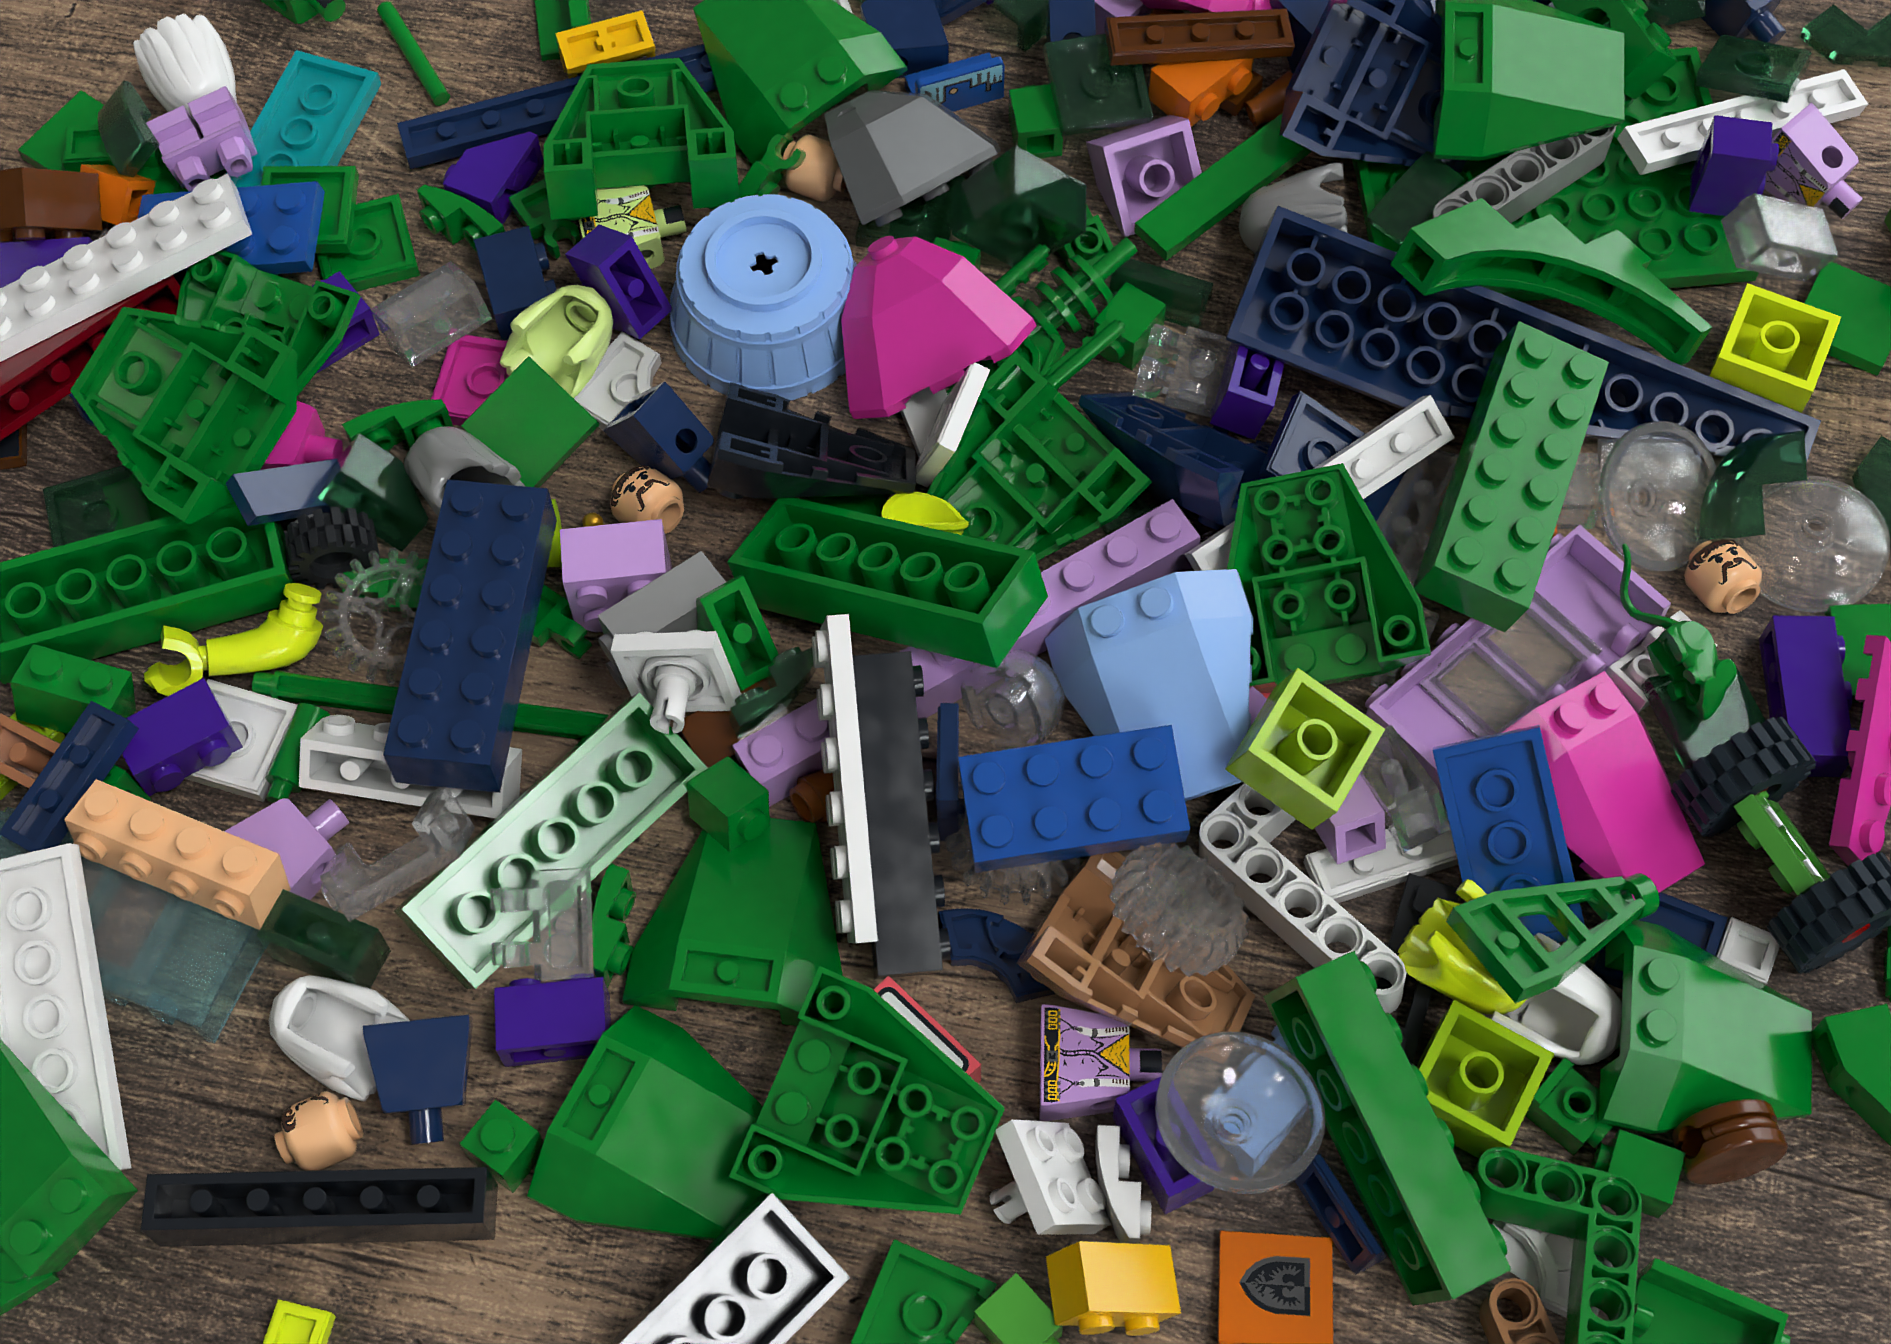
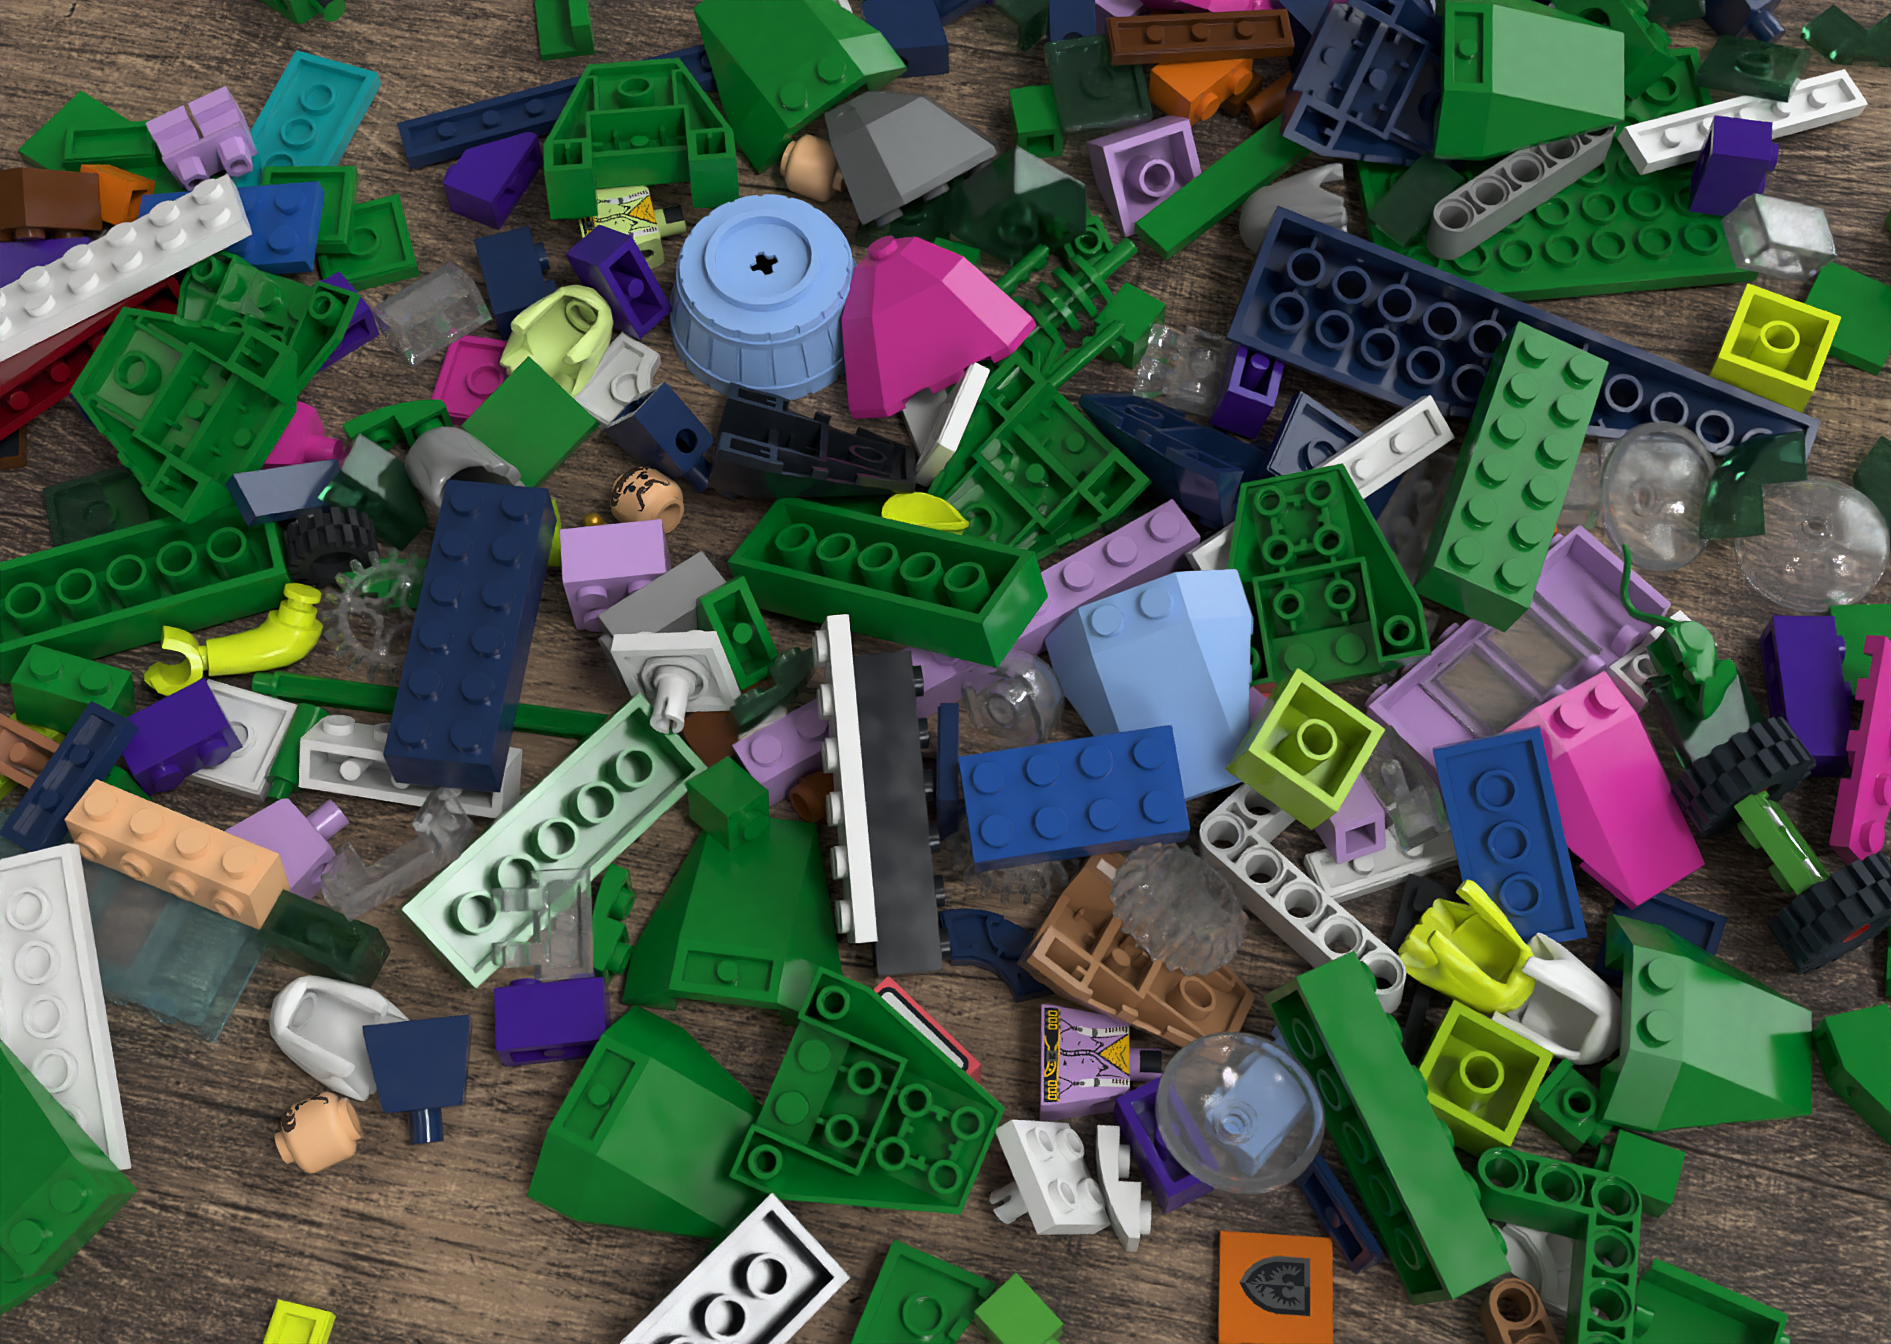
clear green slope [98,81,160,177] -> none
white hair [133,14,237,131] -> none
black brick [141,1167,498,1247] -> none
green bar [377,1,450,106] -> none
green slope [417,185,505,251] -> none
green brick [459,1100,544,1193] -> none
green plate [508,179,581,259] -> none
green plate [532,584,592,660] -> none
yellow hinge [555,10,656,79] -> none
green plate [739,134,806,198] -> none
blue panel [904,52,1005,112] -> none
yellow brick [1046,1241,1181,1336] -> none
clear green panel [1110,258,1214,331] -> none
green arch [1390,198,1713,365] -> none
green plate [1446,873,1660,1004] -> none
reddish brown head [1671,1099,1788,1185] -> none
light nougat head [1684,539,1762,614] -> none
white tile [1715,917,1780,985] -> none
lavender torso [1764,103,1863,219] -> none

